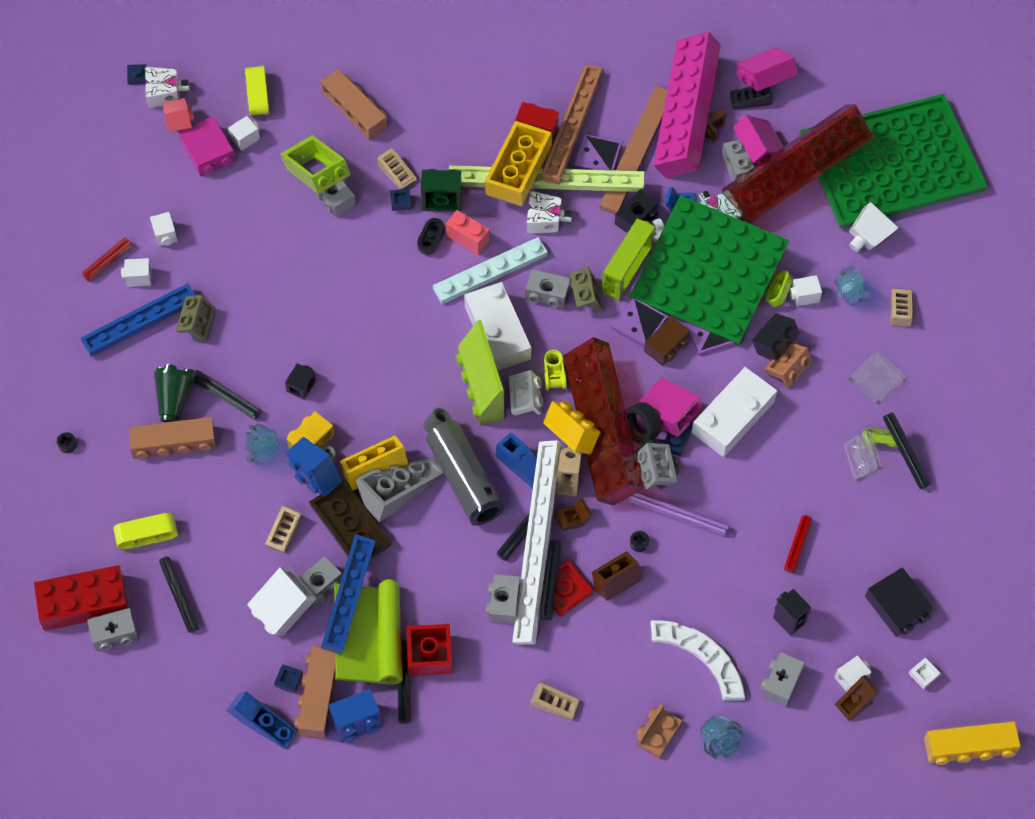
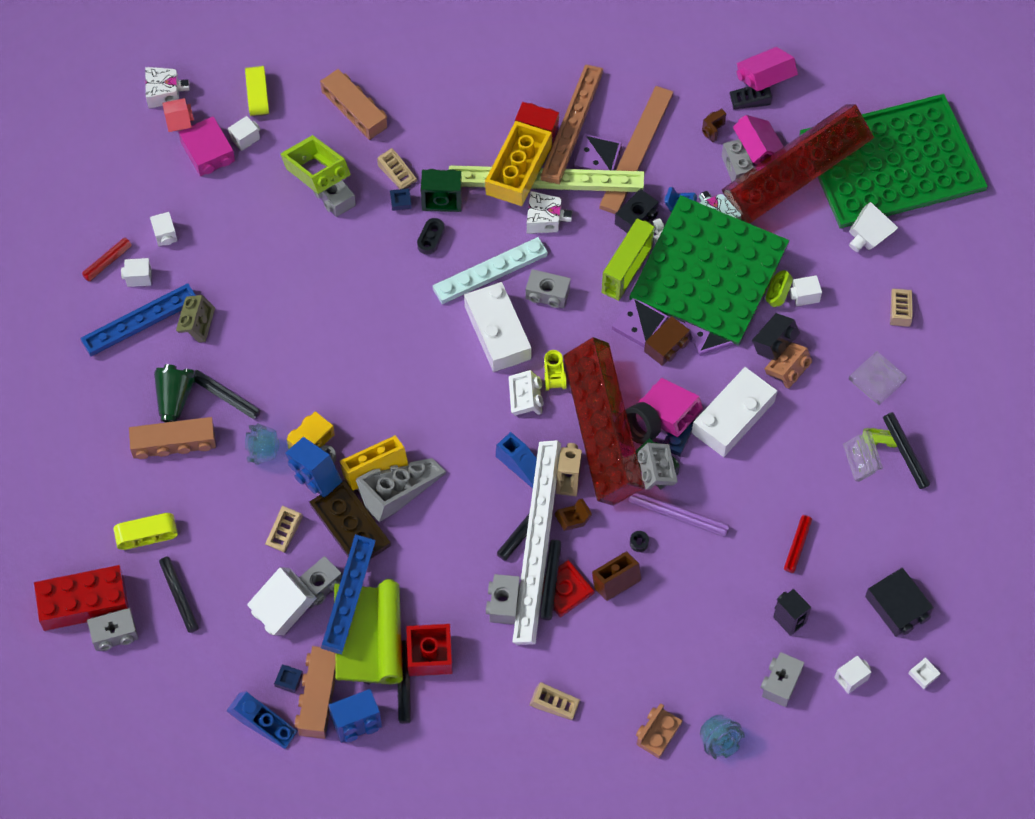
black bush [57,432,77,453] -> none
dark blue plate [127,64,147,85] -> none
black brick [285,363,316,400] -> none
dark grey piece [423,407,505,526] -> none
coral brick [446,210,490,255] -> none
lime slope [455,320,504,425] -> none
yellow brick [543,400,600,454] -> none
olive bracket [570,267,603,313] -> none
white tile [651,620,745,701] -> none
dark pink brick [653,32,721,178] -> none
clear light blue cone [833,265,872,305] -> none
reddish brown slope [835,675,880,721] -> none
yellow brick [924,721,1021,765] -> none

